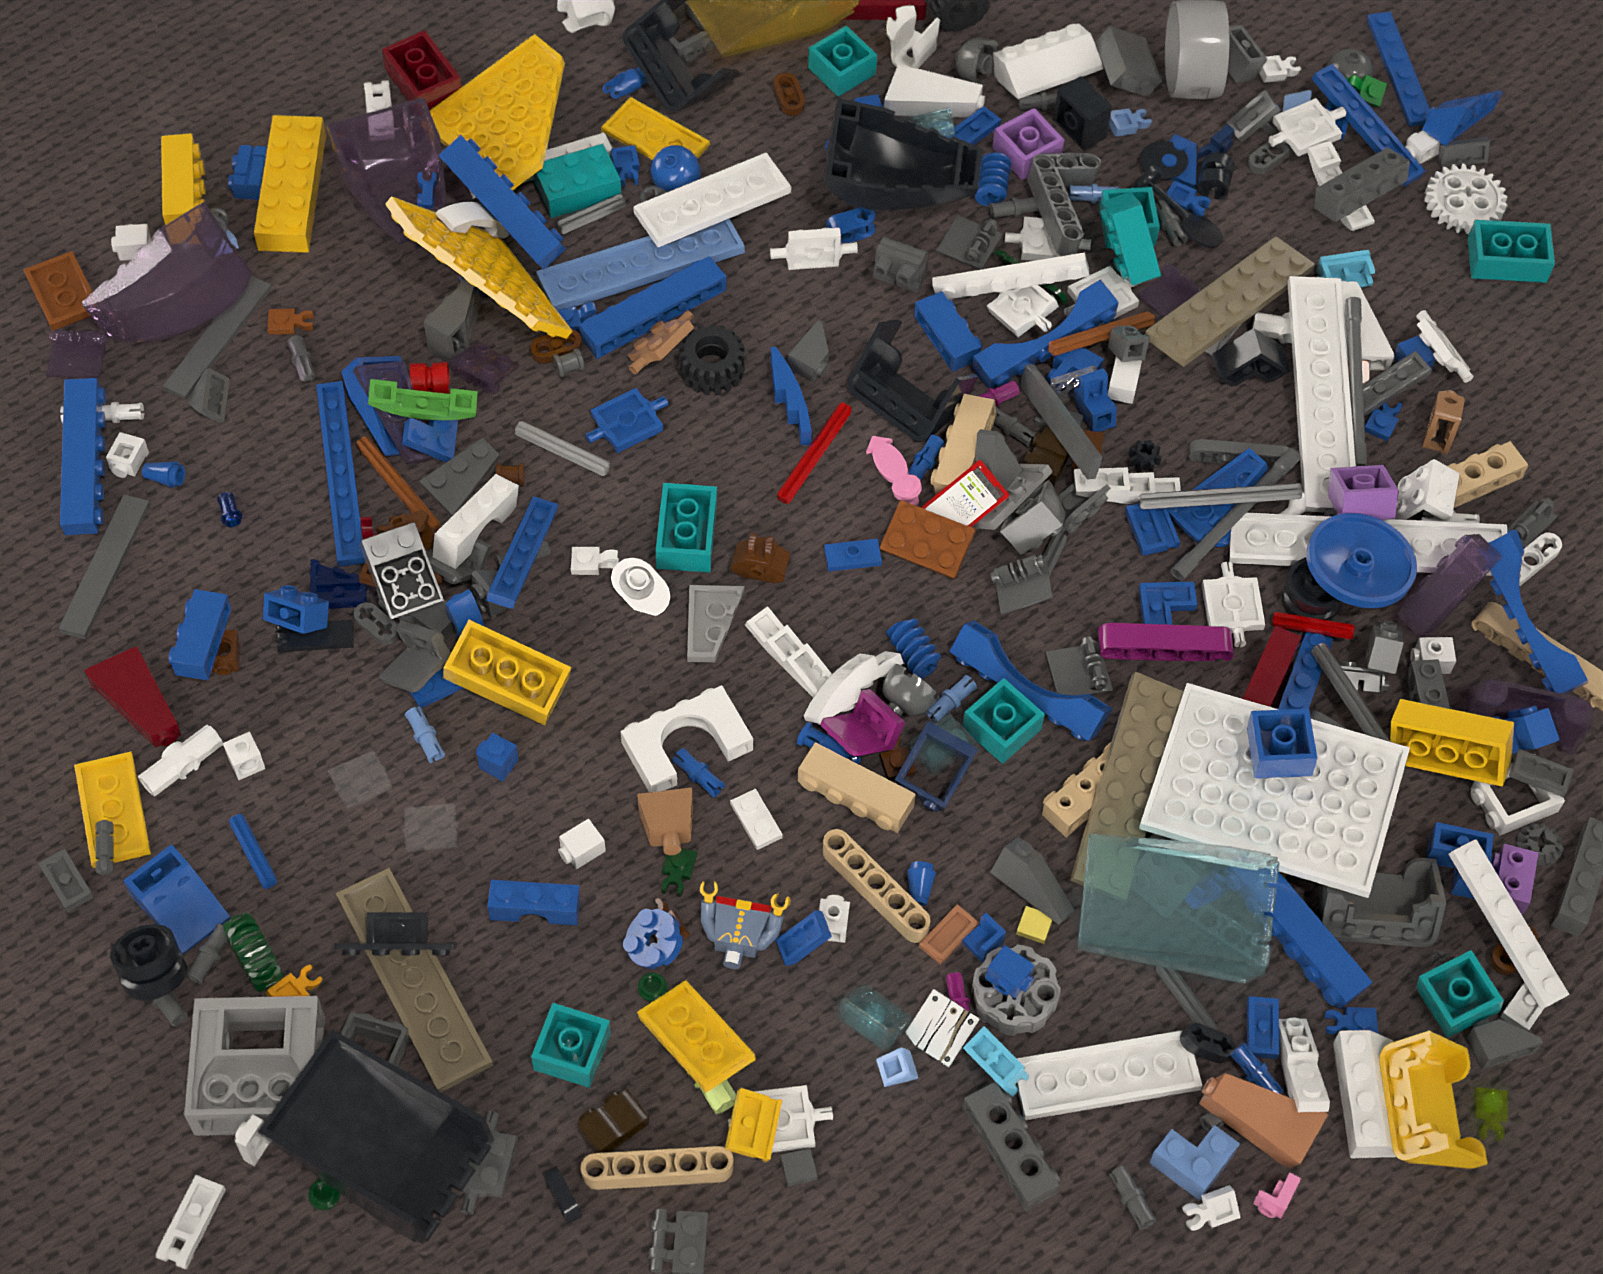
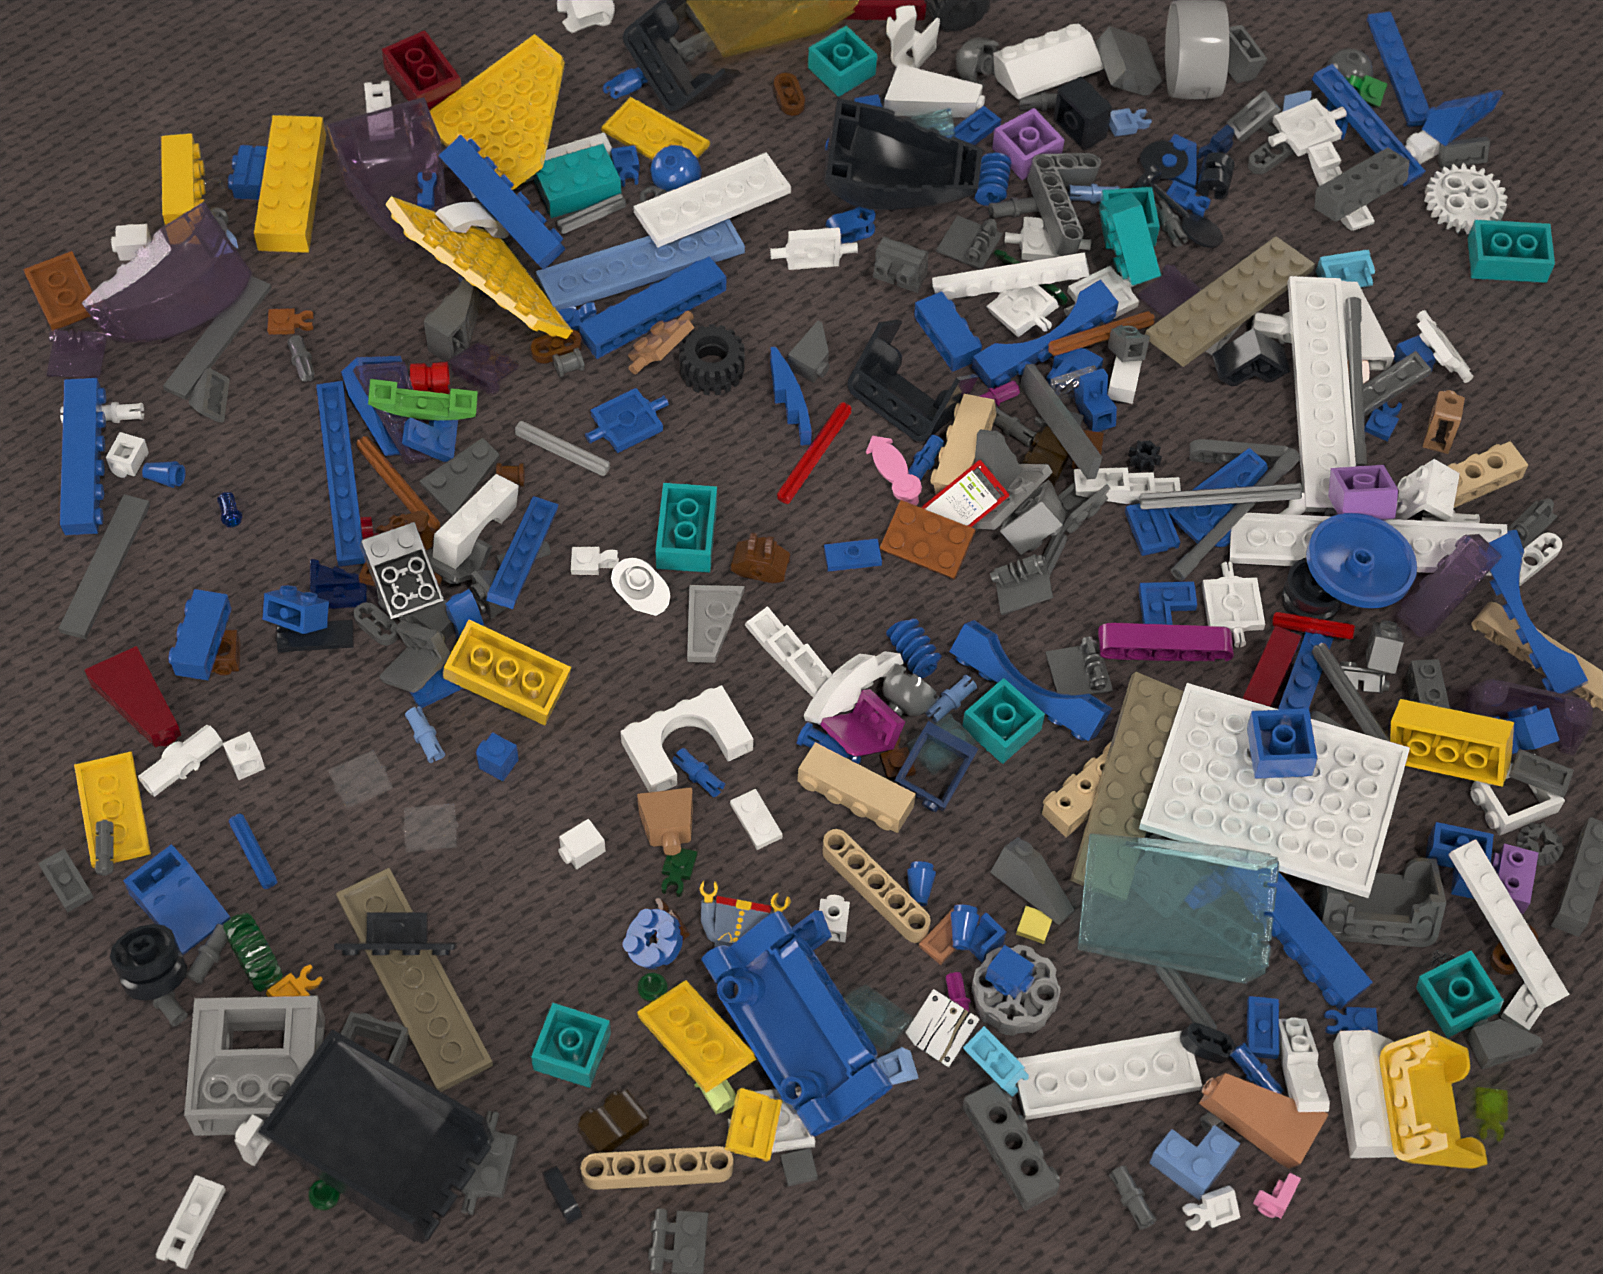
blue arch [487,880,581,925] -> none
white plate [1259,56,1301,82] -> none
white brick [1411,637,1456,674] -> none
none -> blue panel [702,911,893,1137]
none -> blue cone [950,905,980,950]

